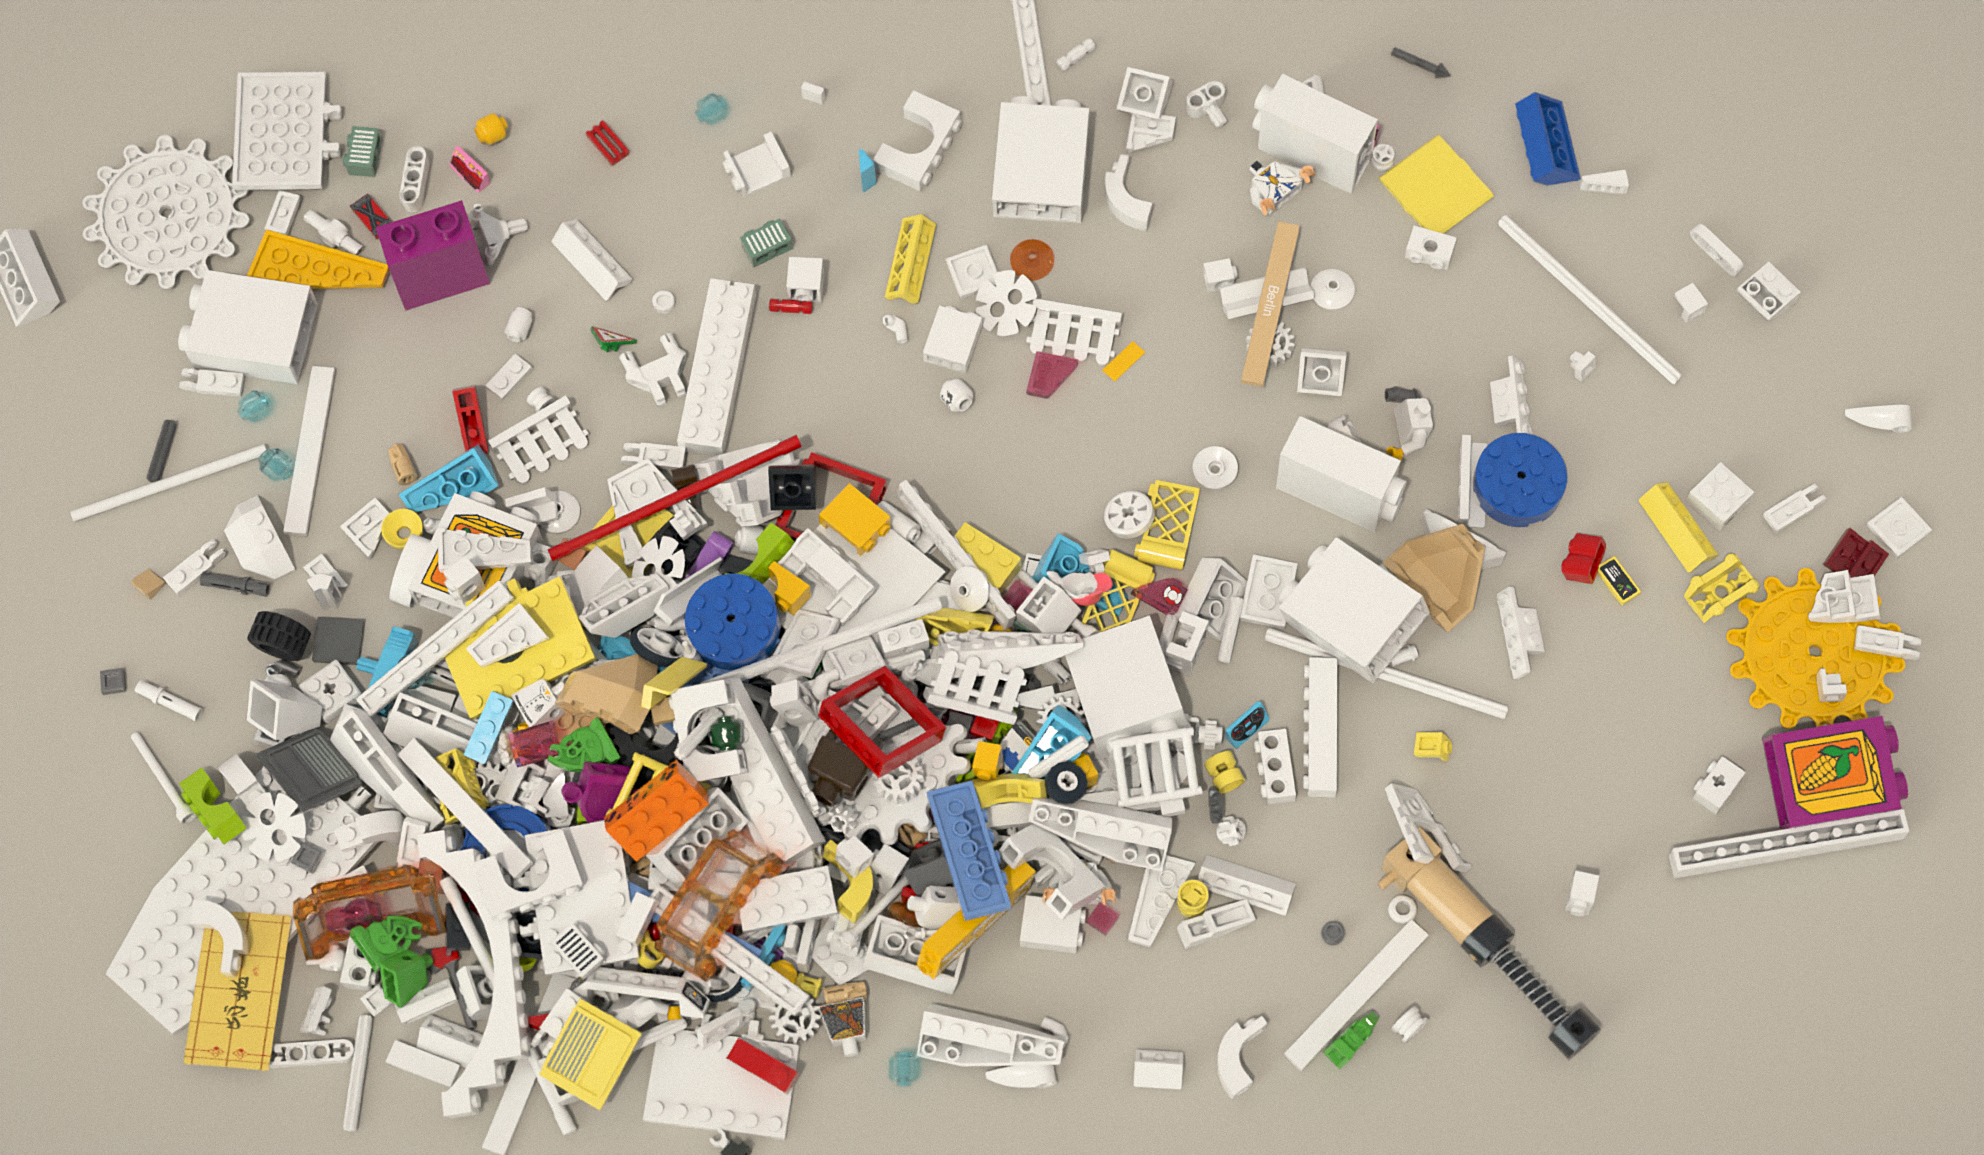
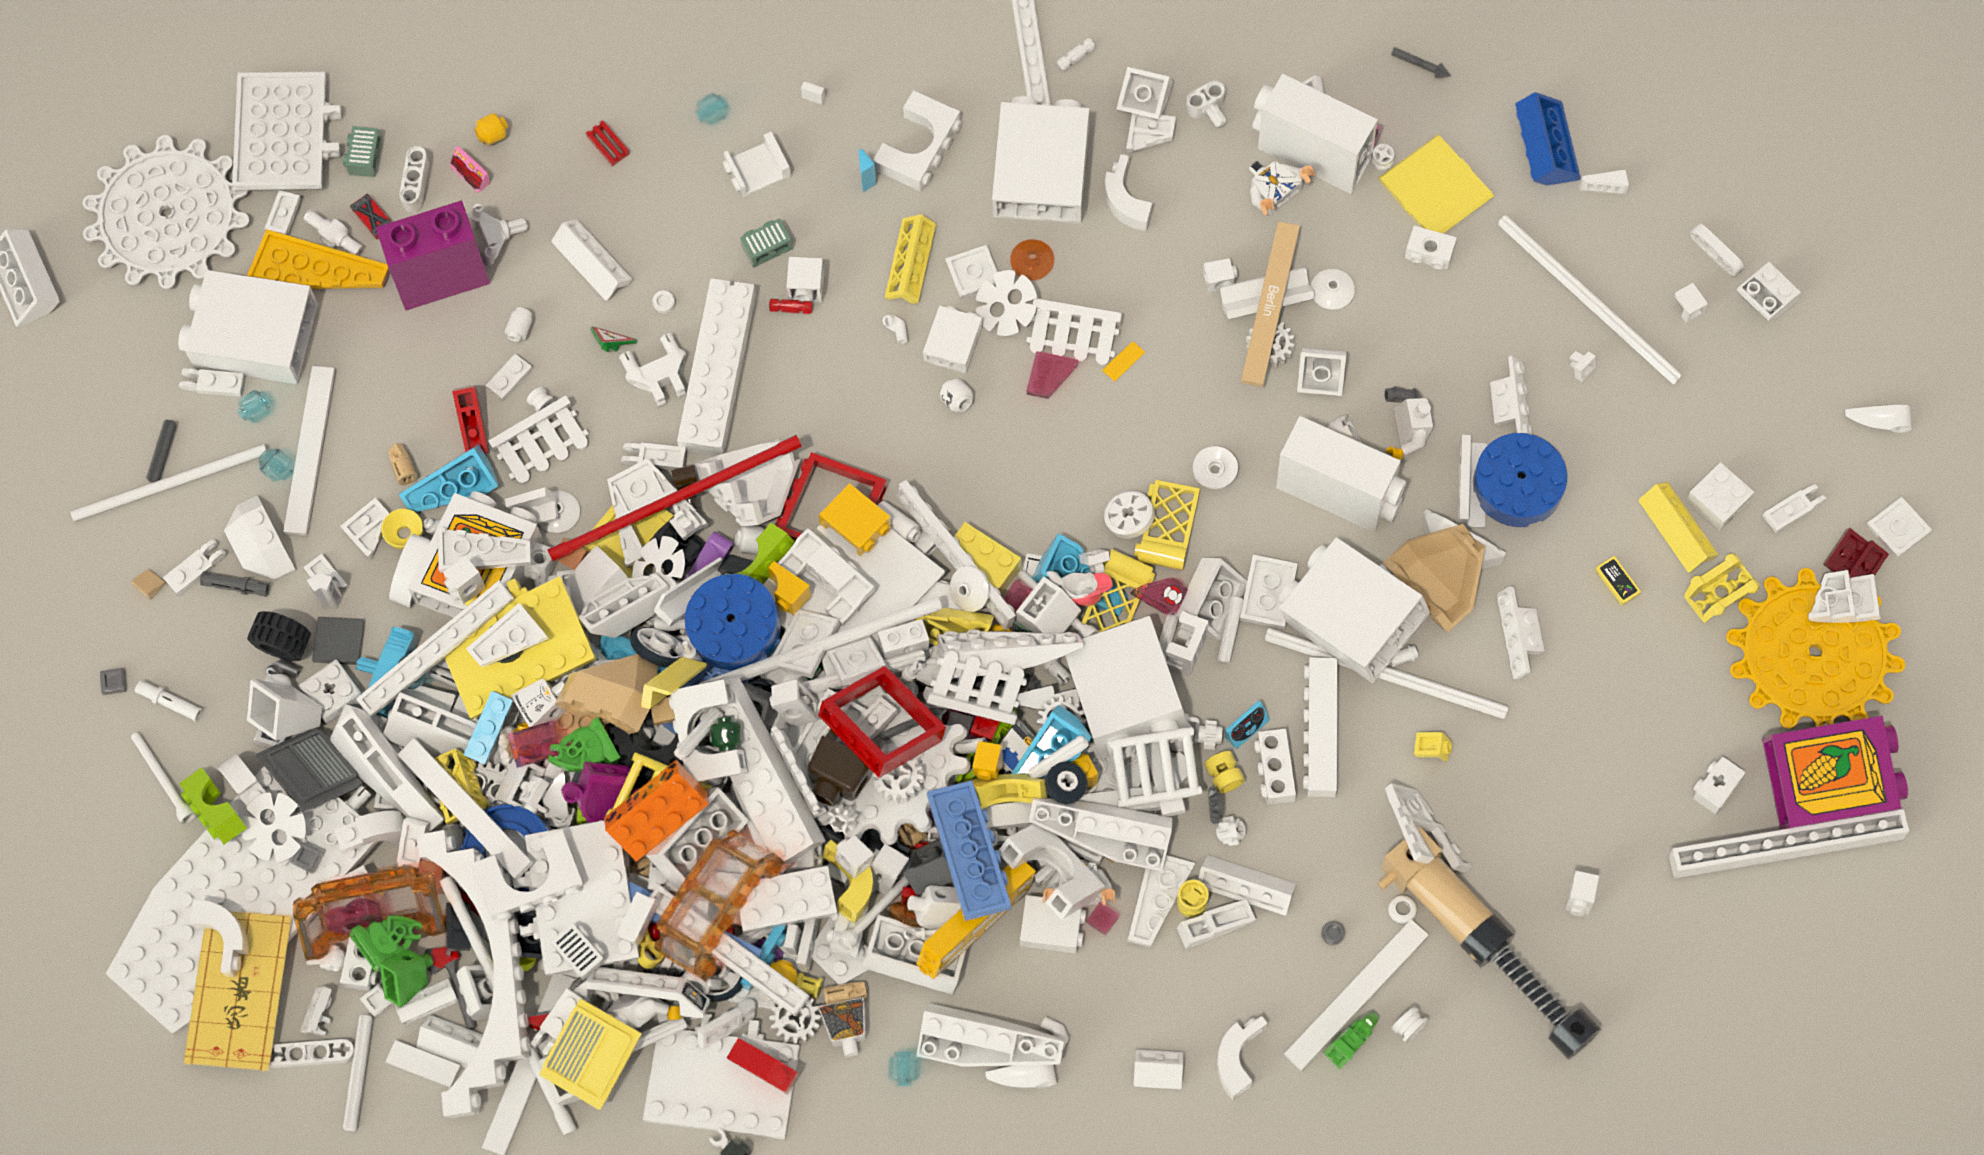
black brick [768,465,817,511] -> none
white arm [812,668,840,700] -> none
red brick [1561,533,1606,584] -> none
white panel [1816,668,1847,702] -> none
white hinge [1854,625,1921,660] -> none

